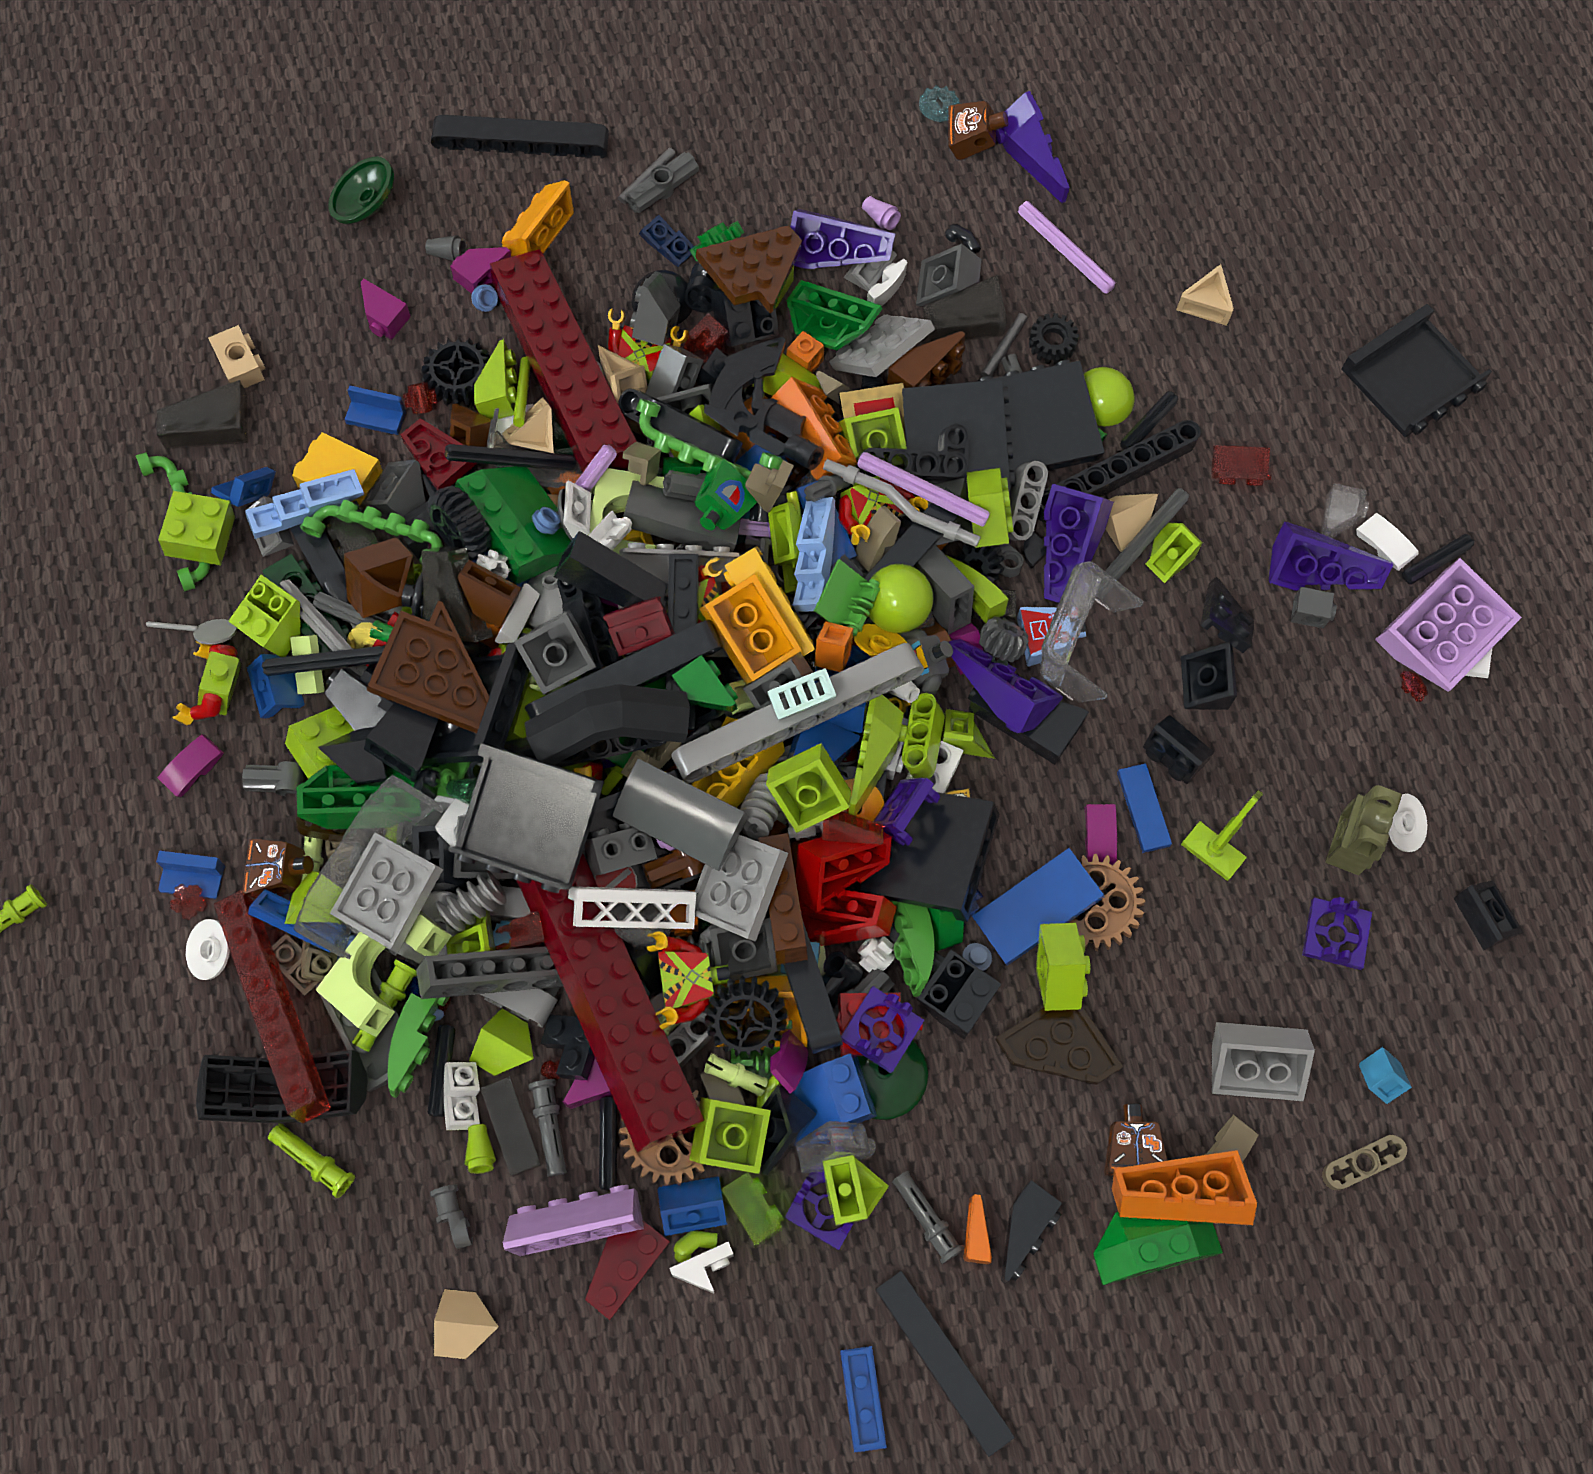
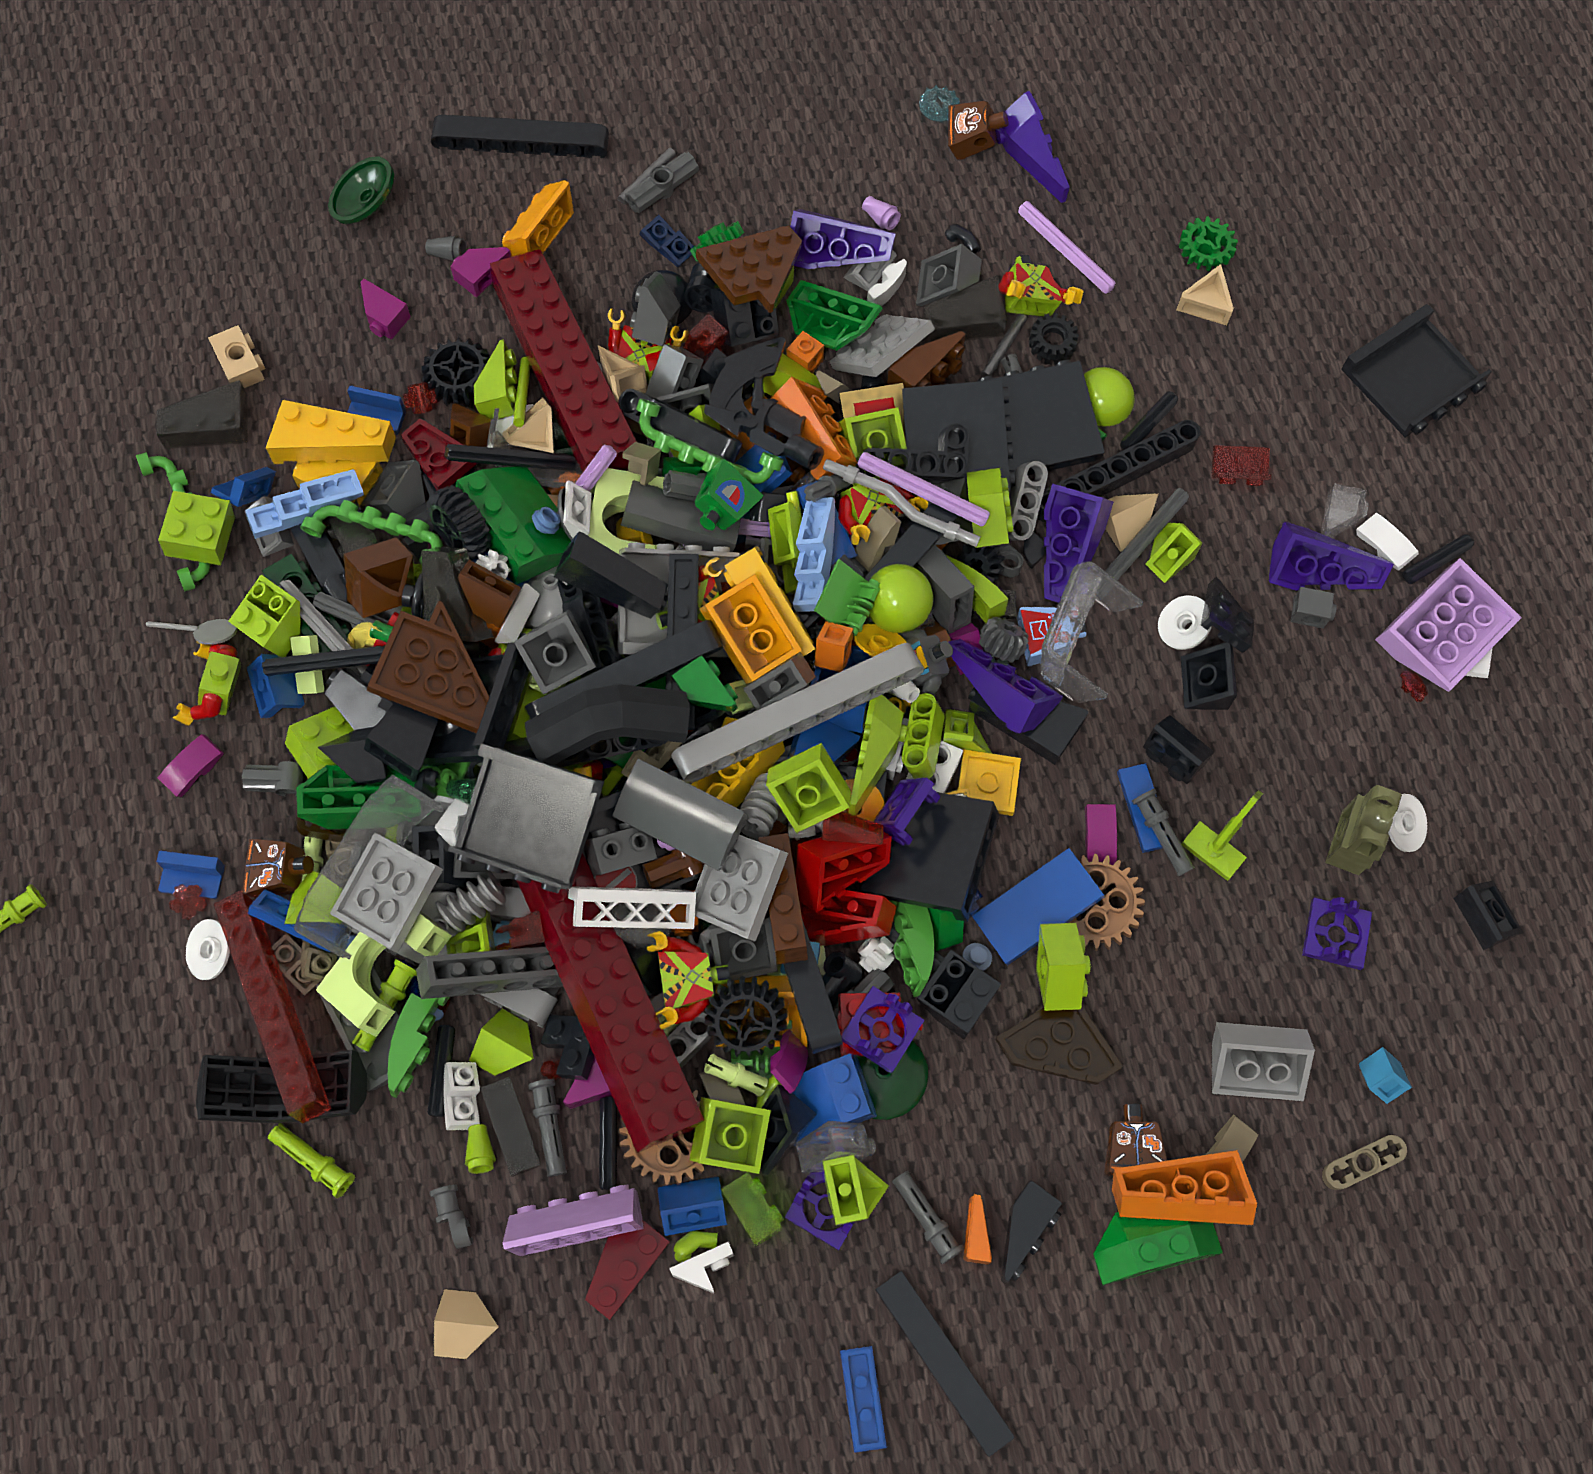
medium blue plate [471,284,498,312] -> none
white hinge [588,511,632,550] -> none
dark red plate [603,596,675,656] -> none
dark tan slope [745,460,794,513] -> none
light aqua slope [767,668,836,720] -> none
none -> yellow wedge [266,400,396,464]
none -> yellow plate [958,749,1021,816]
none -> torso [998,255,1083,316]
none -> dark grey pin [1132,788,1195,876]
none -> white dish [1158,595,1212,650]
none -> green gear [1179,216,1238,271]

